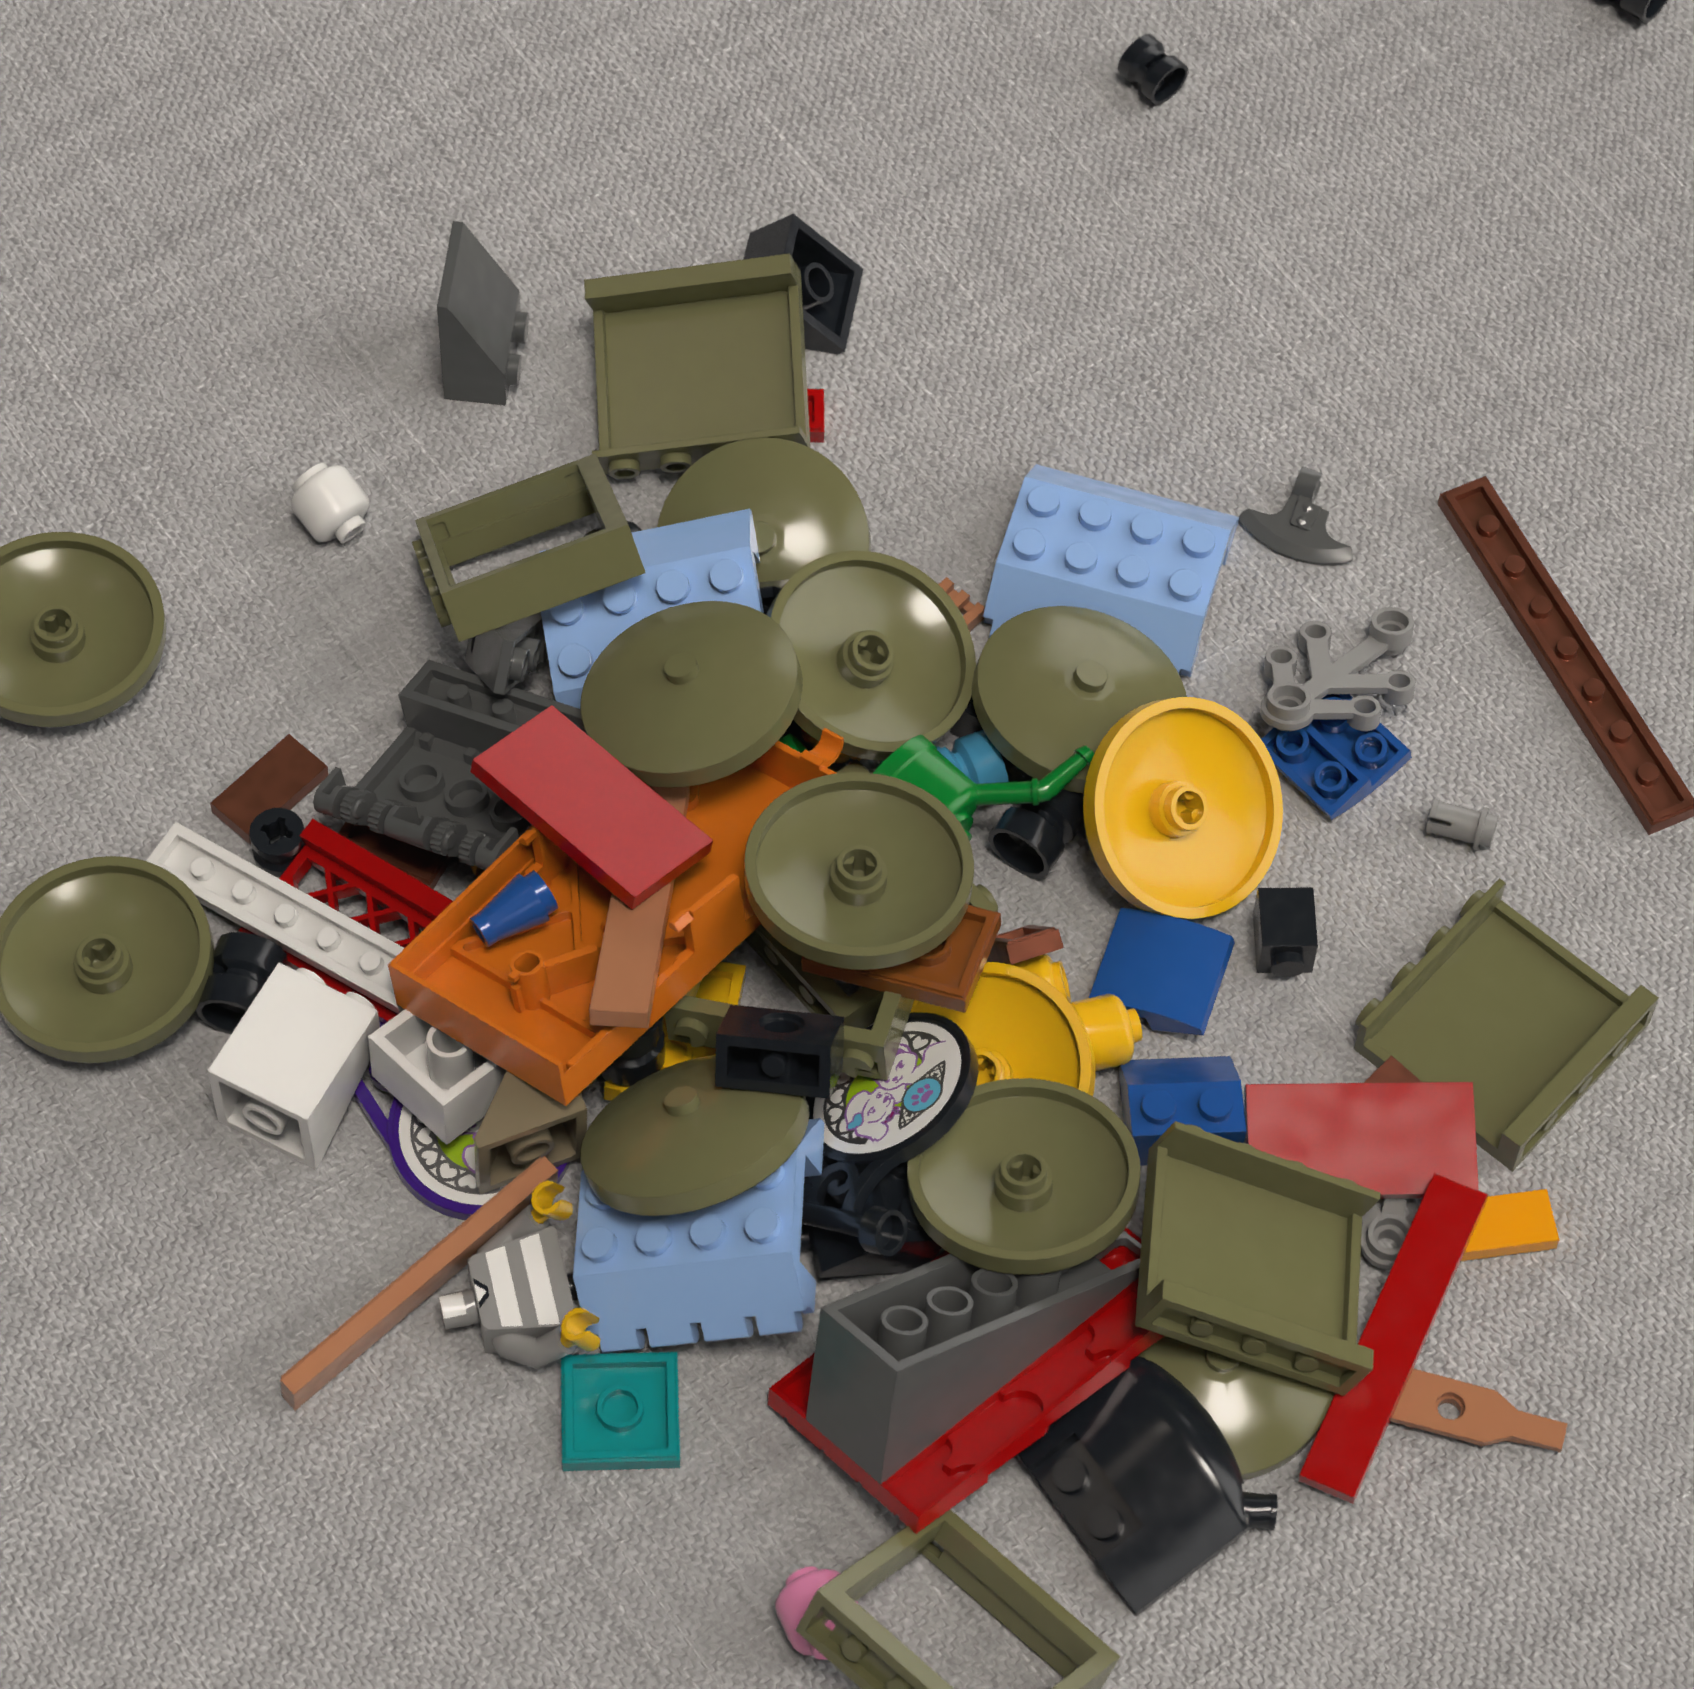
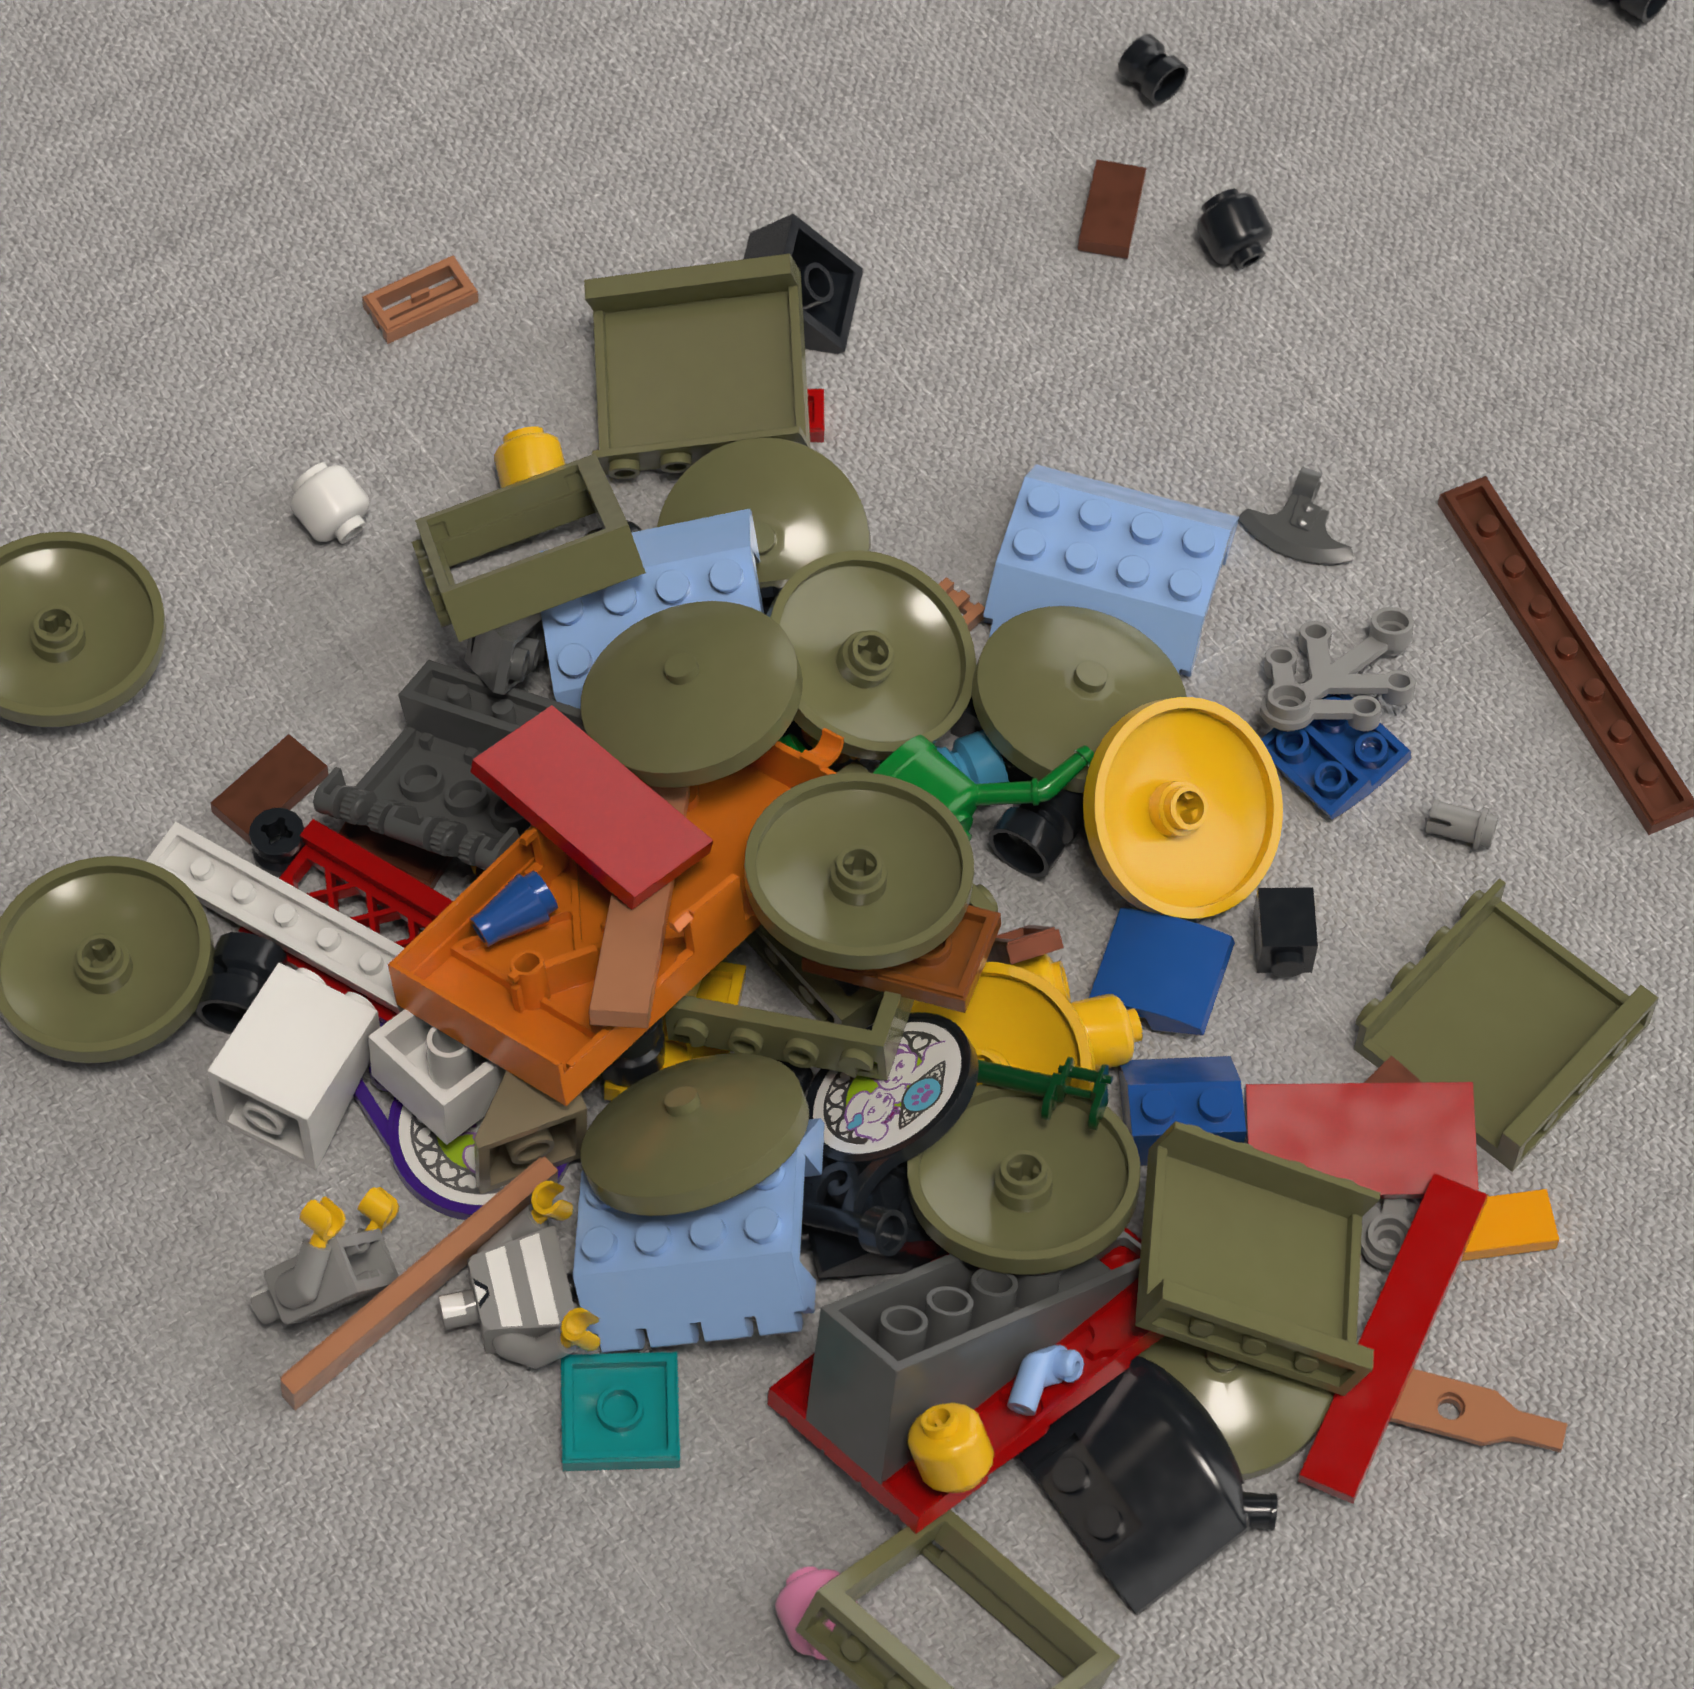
dark grey slope [437,221,529,406] -> none
black brick [715,1005,844,1099] -> none
none -> light grey torso [251,1187,399,1326]
none -> nougat tile [362,255,479,344]
none -> yellow head [494,426,566,488]
none -> yellow head [907,1403,994,1493]
none -> dark green piece [977,1057,1113,1131]
none -> light blue arm [1007,1345,1084,1416]
none -> copper tile [1078,159,1146,259]
none -> black head [1197,188,1273,269]

